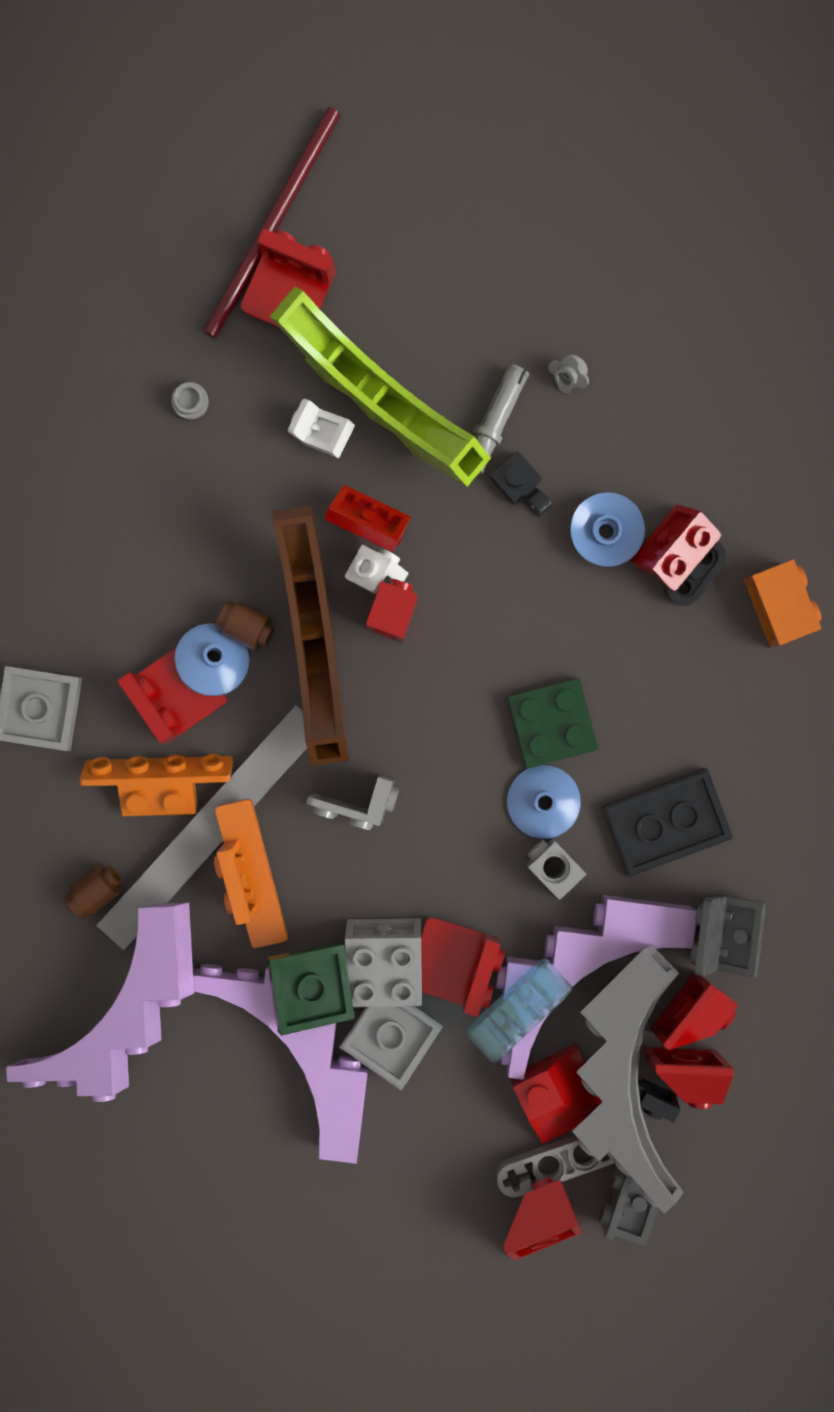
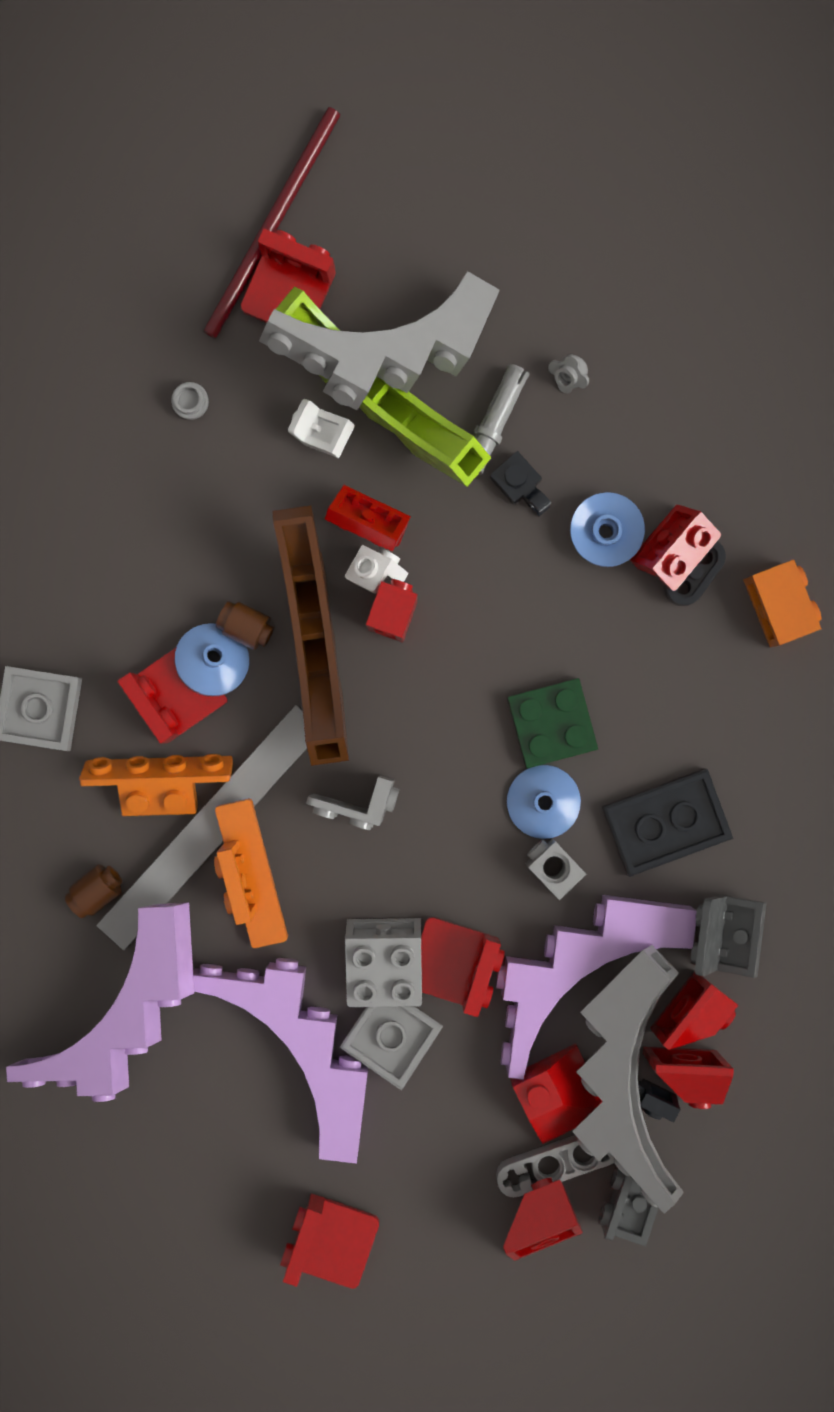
dark green plate [266,942,355,1036] -> none
clear light blue beam [465,958,572,1063] -> none
none -> light grey arch [259,271,500,410]
none -> red bracket [280,1193,379,1289]

